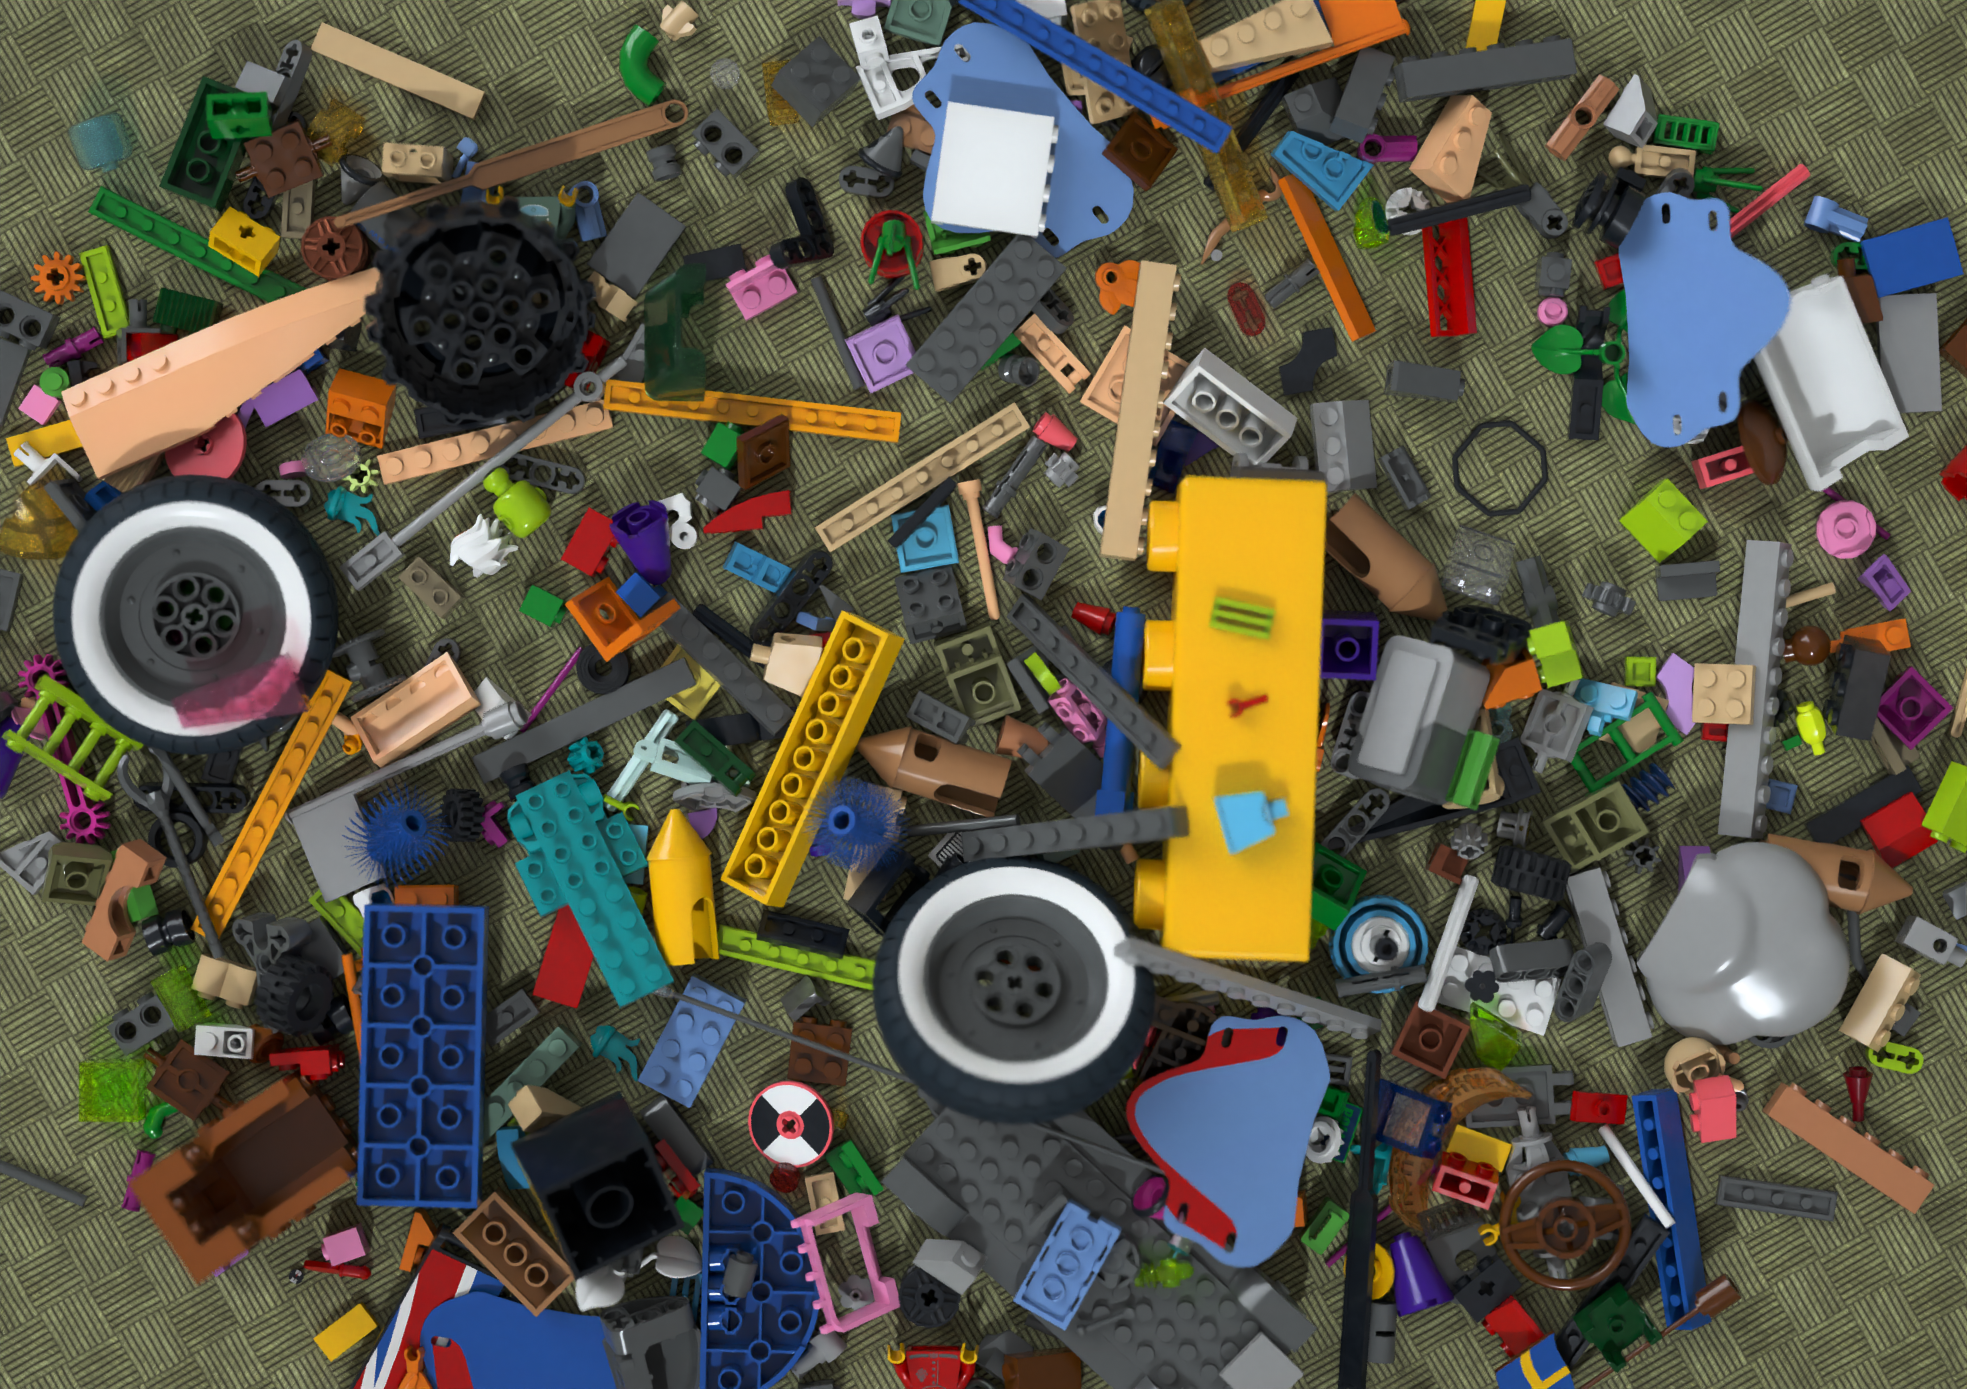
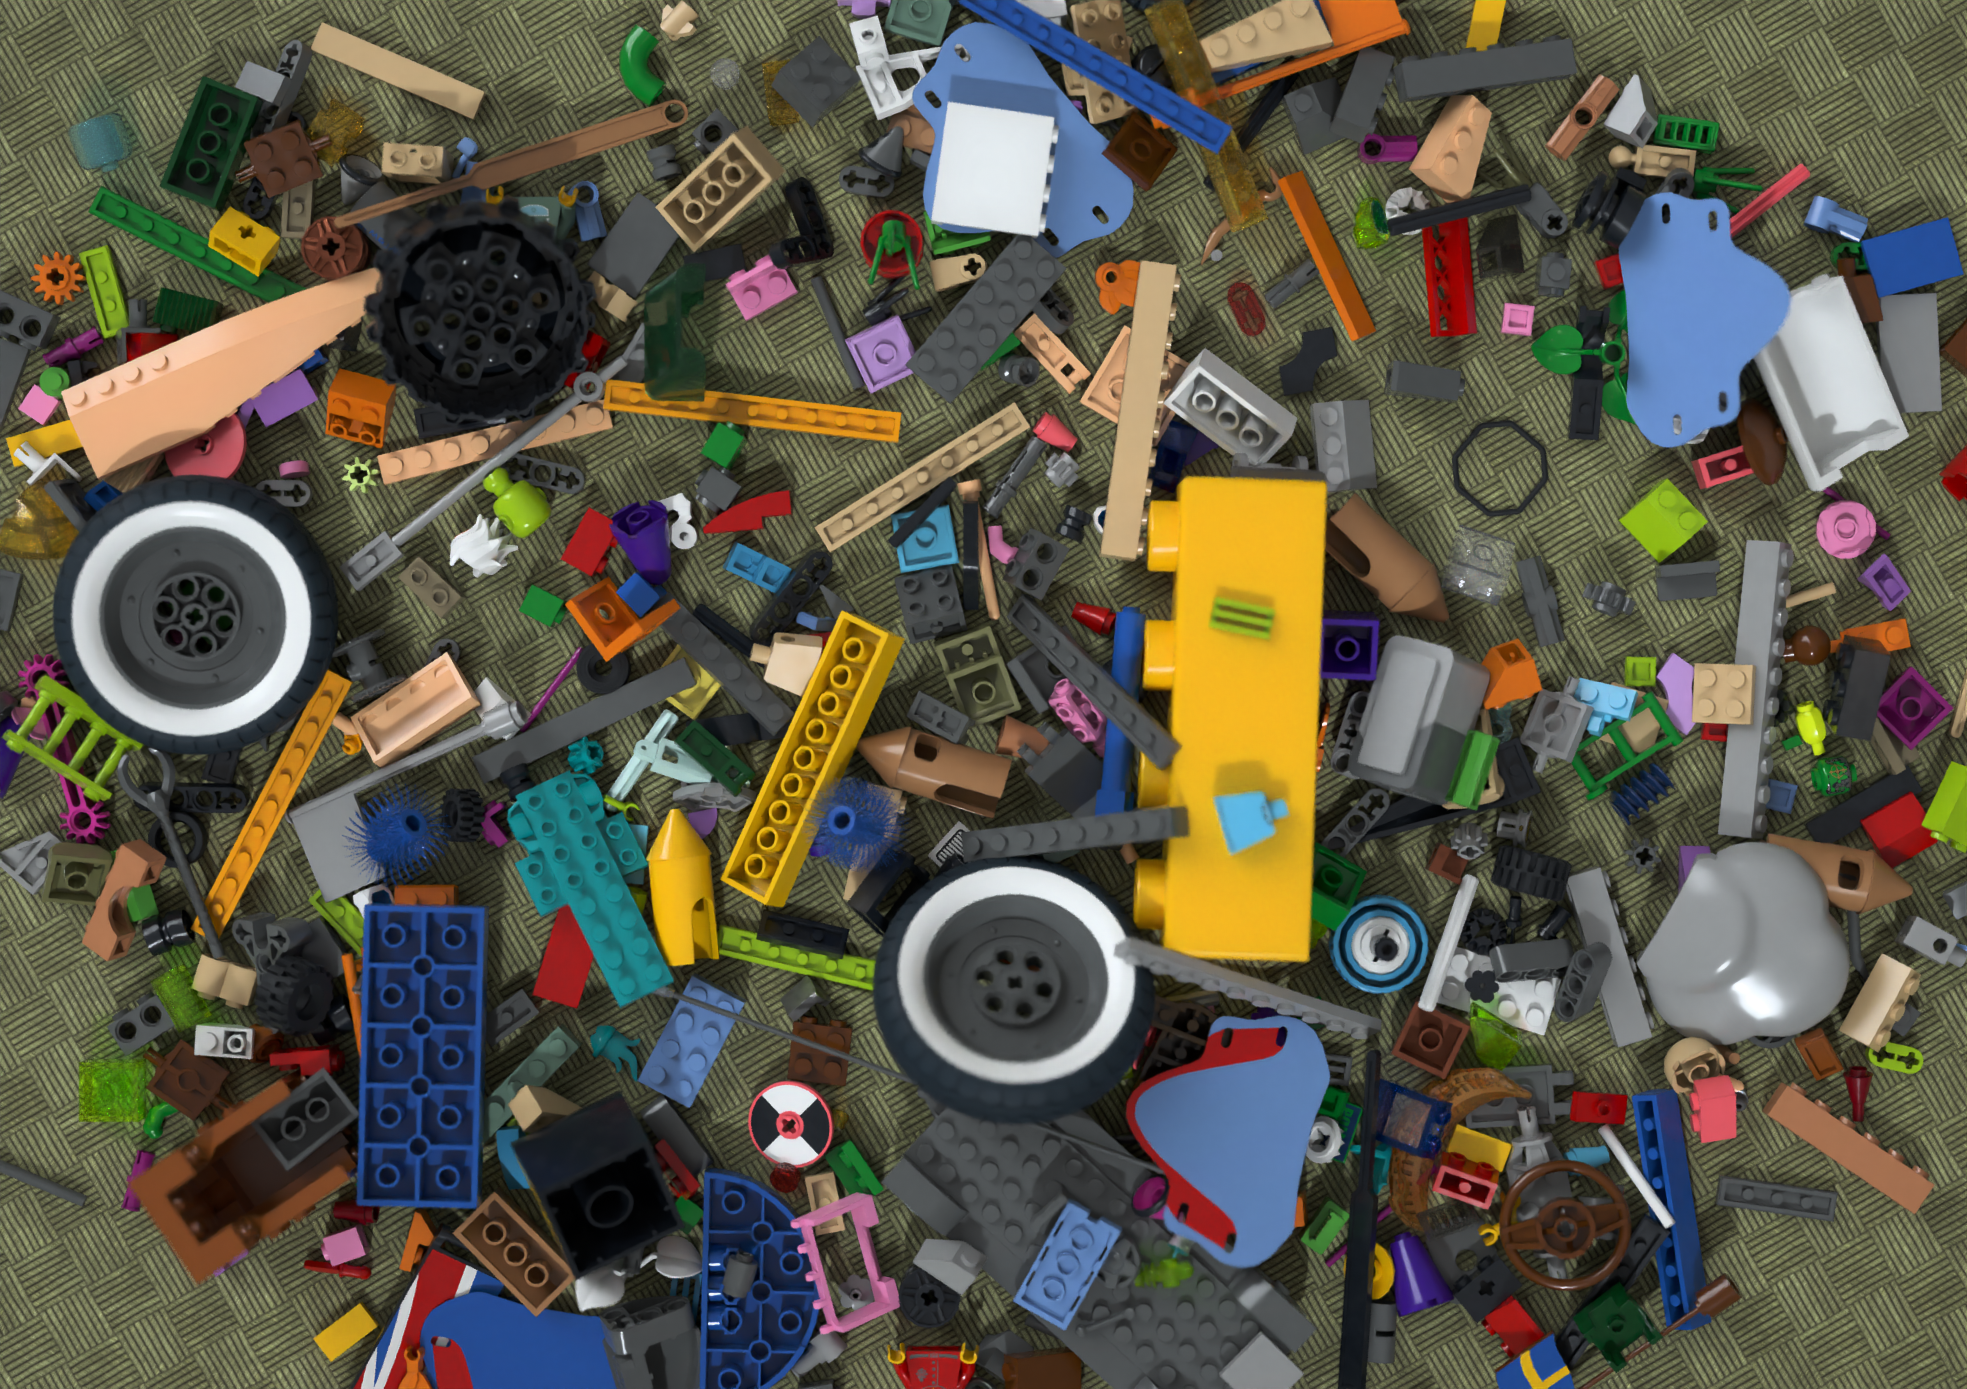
dark grey piece [151,747,224,847] -> none
clear pink wedge [171,652,312,729] -> none
green brick [206,92,272,139] -> none
black piece [289,1269,304,1284] -> none
clear tile [301,433,362,482] -> none
teal piece [324,486,380,536] -> none
reddish brown tile [736,414,790,490] -> none
dark grey bar [907,814,1020,837] -> none
lime beam [1024,652,1062,696] -> none
red hand [1225,694,1268,718] -> none
dark azure wing [1270,131,1374,211] -> none
dark grey pin [1335,964,1427,998] -> none
dark grey hinge [1377,445,1432,511] -> none
black slope [1430,605,1533,665] -> none
lime brick [1526,621,1585,688] -> none
bright pink tile [1537,297,1568,327] -> none
olive slope [1542,781,1650,873] -> none
none -> dark grey slope [251,1067,359,1172]
none -> dark red cone [333,1199,380,1226]
none -> tan brick [656,126,786,252]
none -> black beam [963,501,979,610]
none -> black wheel [1055,505,1093,543]
none -> clear smoke slope [1476,214,1525,279]
none -> bright pink tile [1500,303,1535,336]
none -> dark orange tile [1794,1027,1844,1081]
none -> green head [1811,756,1857,797]

